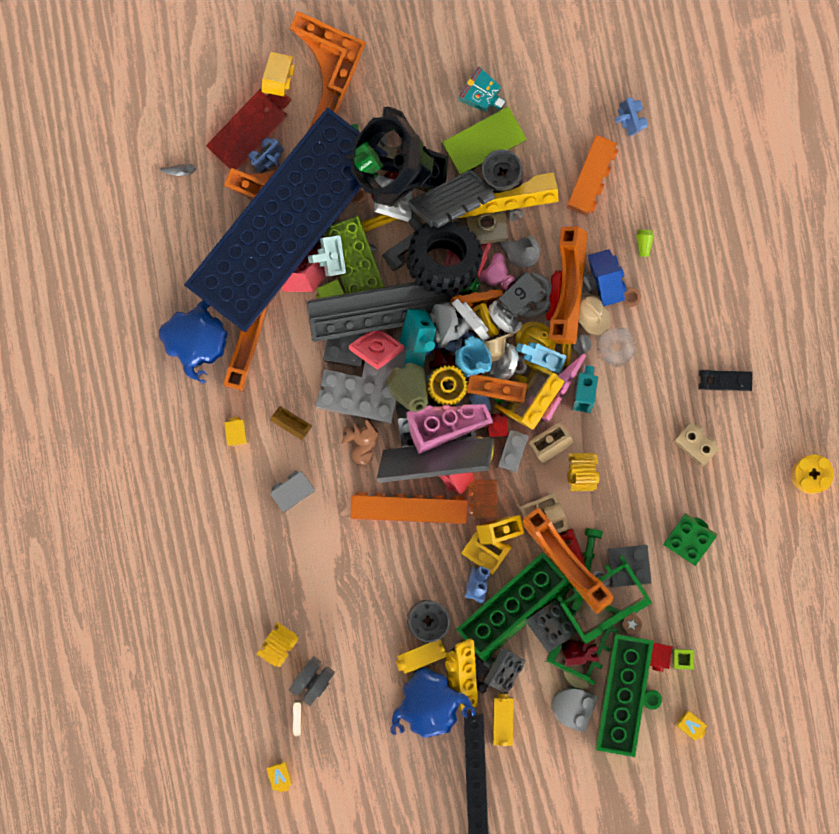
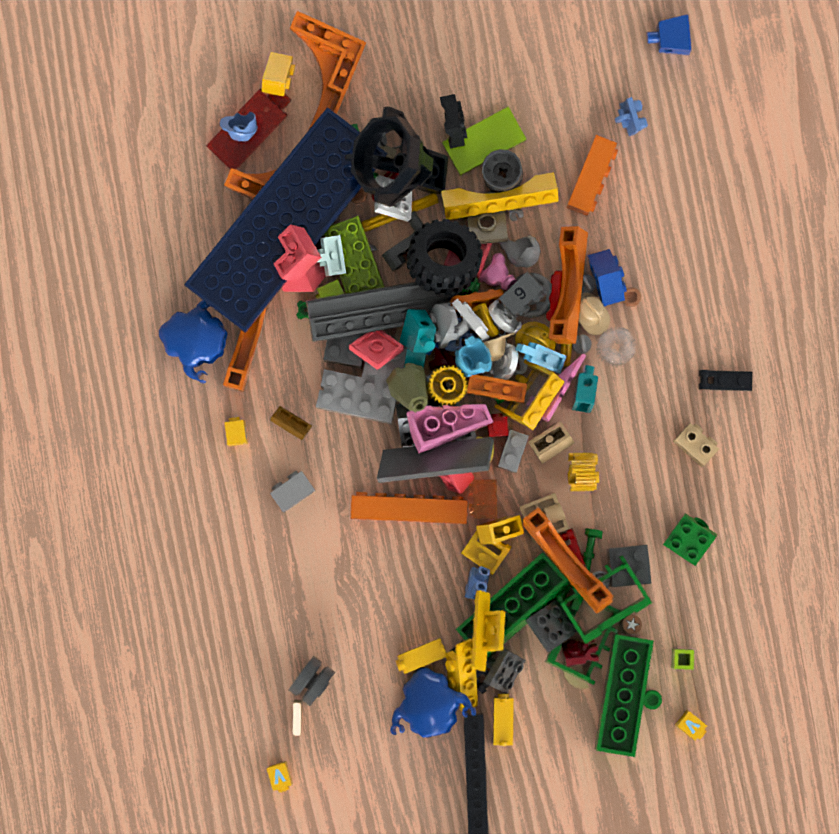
flat silver bar [161,164,197,176] -> none
medium blue hips [248,137,284,173] -> none
yellow brick [256,622,299,668] -> none
nougat animal [341,419,379,466] -> none
green piece [354,142,383,174] -> none
dark grey wheel [407,600,450,642] -> none
dark grey hinge [408,170,495,228] -> none
teal torso [458,66,506,112] -> none
light blue tile [469,395,492,411] -> none
light grey slope [551,686,598,733] -> none
lime cone [636,230,655,257] -> none
red brick [650,643,673,672] -> none
yellow brick [791,455,834,494] -> none
none -> medium blue piece [219,112,258,142]
none -> coral panel [274,224,322,282]
none -> green plate [296,301,309,320]
none -> black brick [440,94,467,149]
none -> yellow bracket [471,590,505,671]
none -> blue torso [647,15,692,55]

